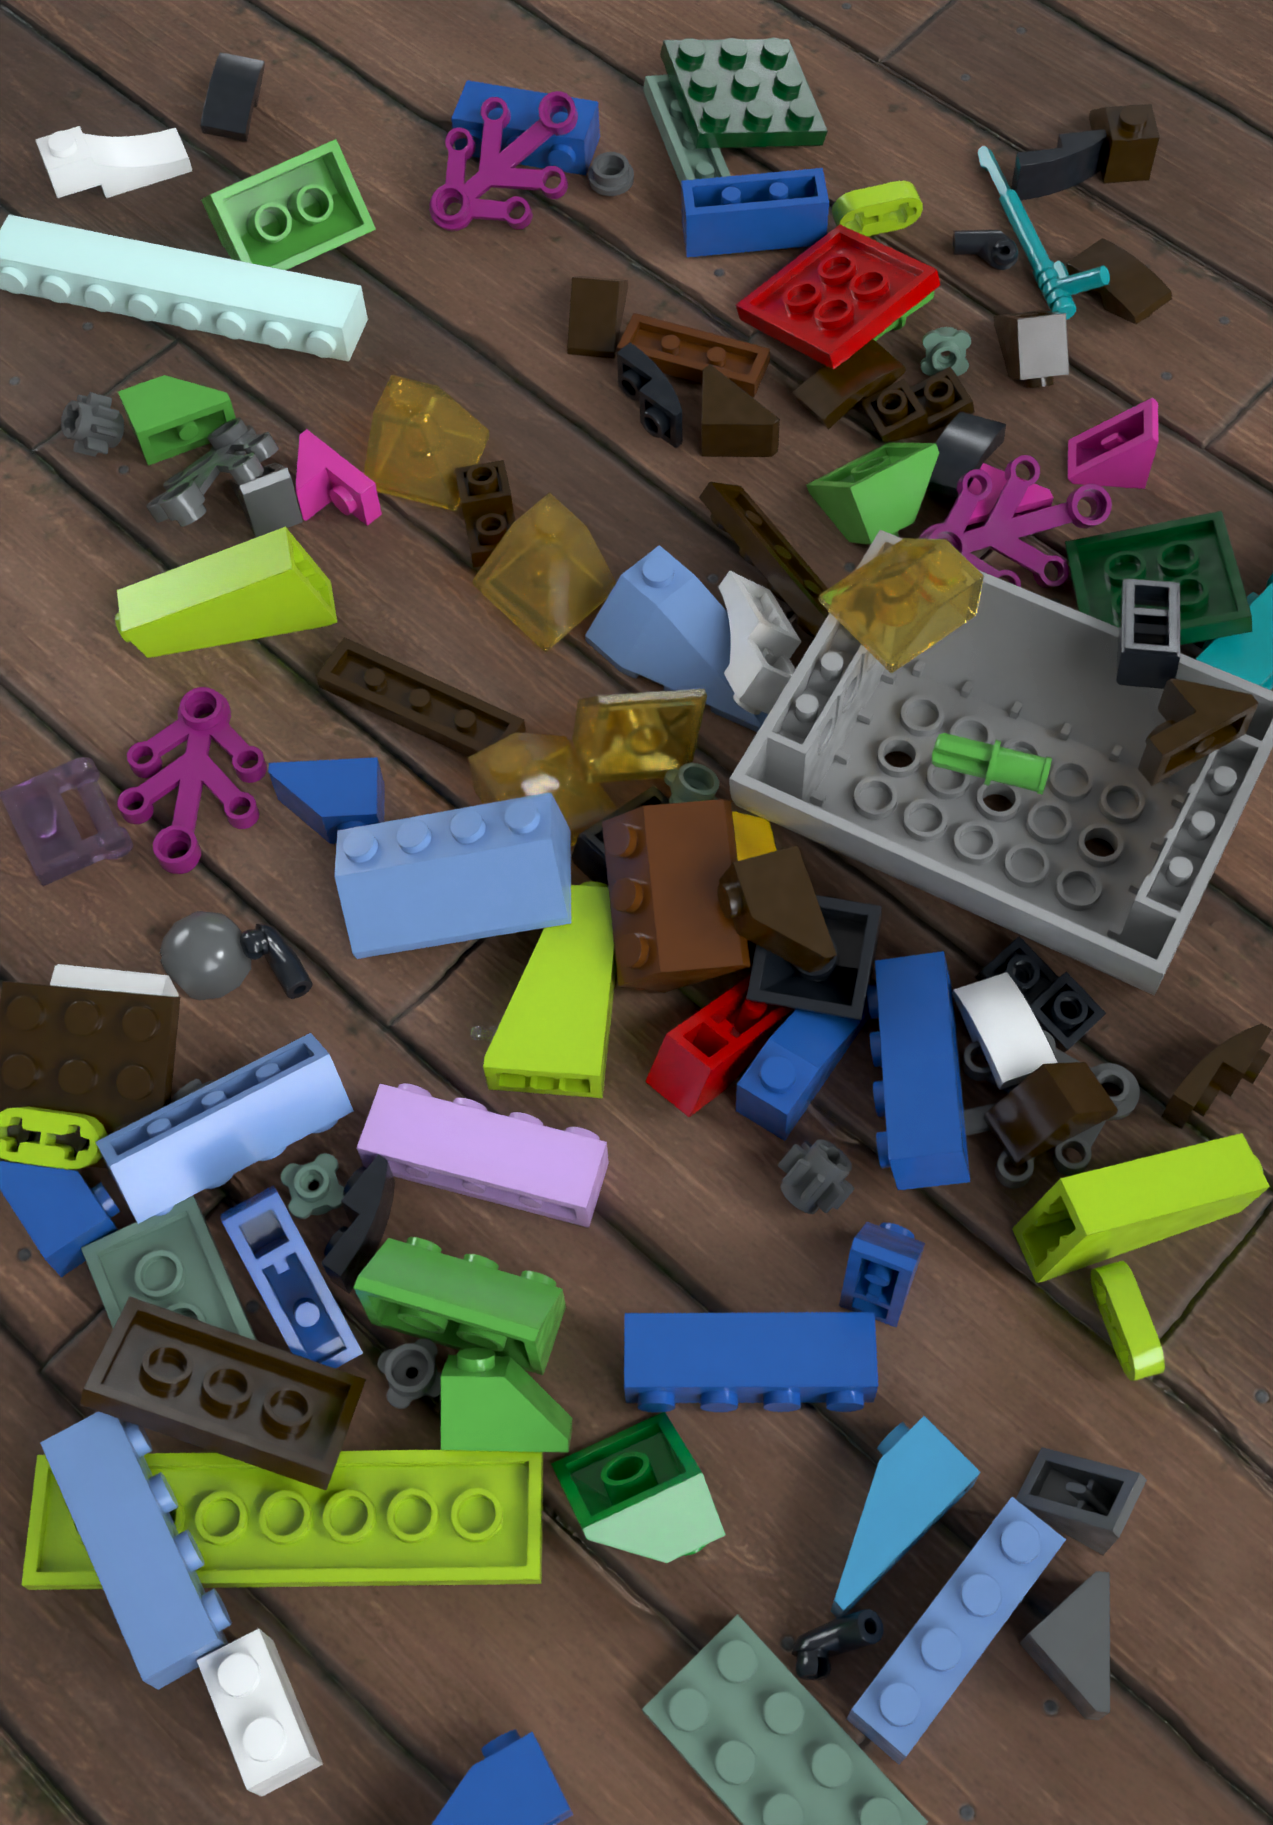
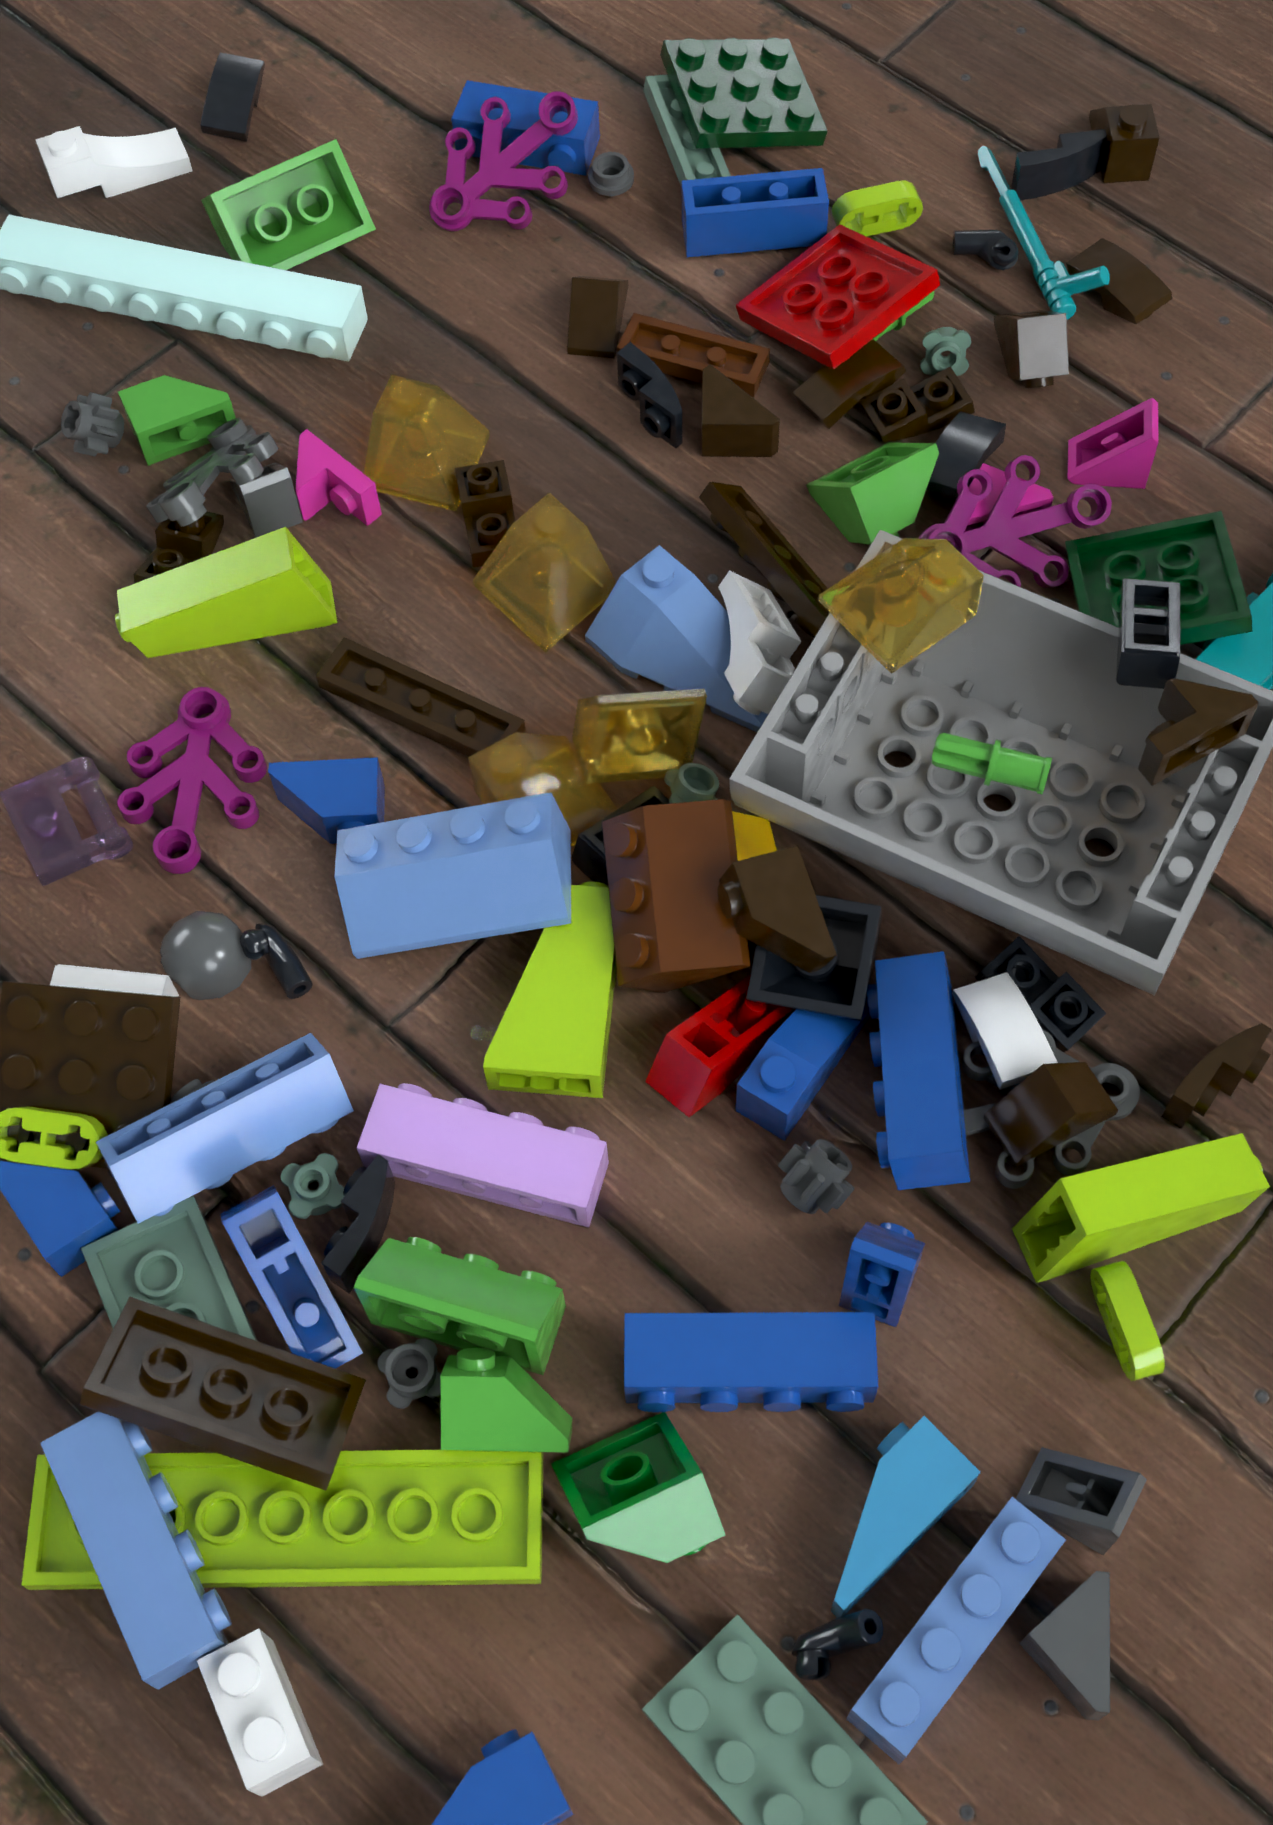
none -> dark brown slope [134,511,224,583]

